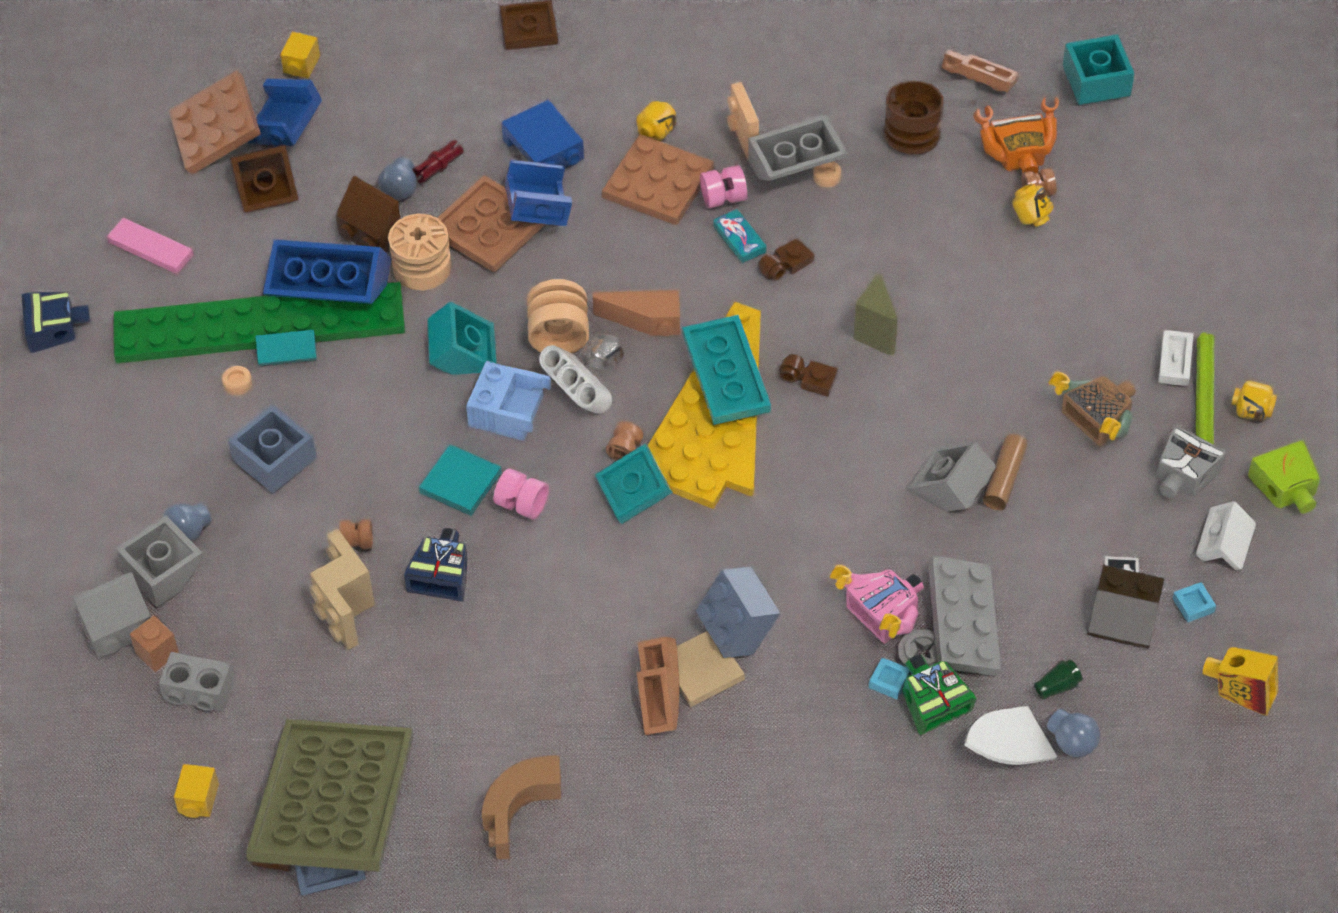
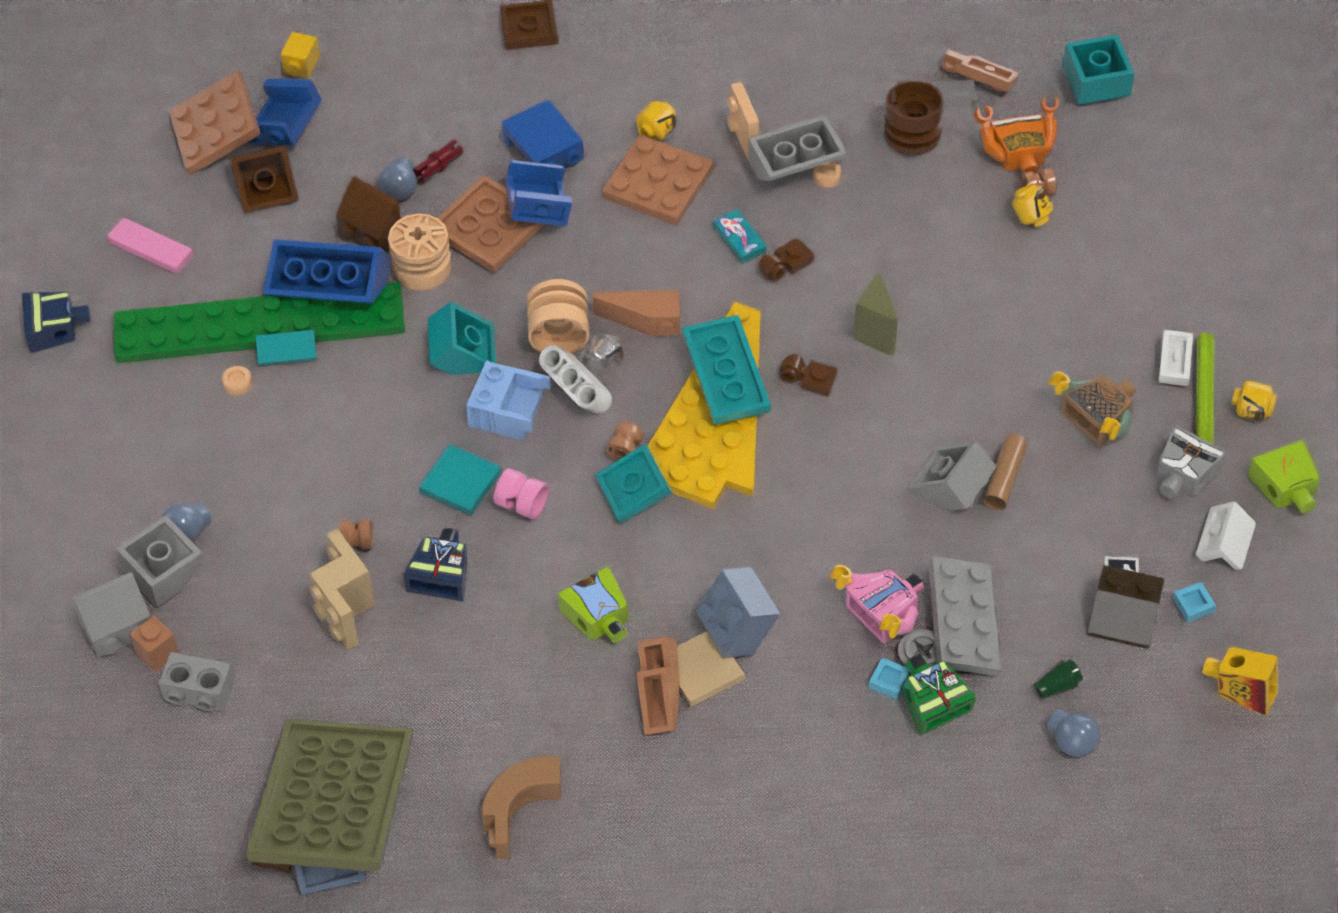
yellow brick [174,764,219,818] -> none
sand blue brick [228,404,317,493] -> none
bright pink wheel [700,165,747,208] -> none
white shield [964,706,1057,765] -> none
none -> lime torso [558,566,629,643]

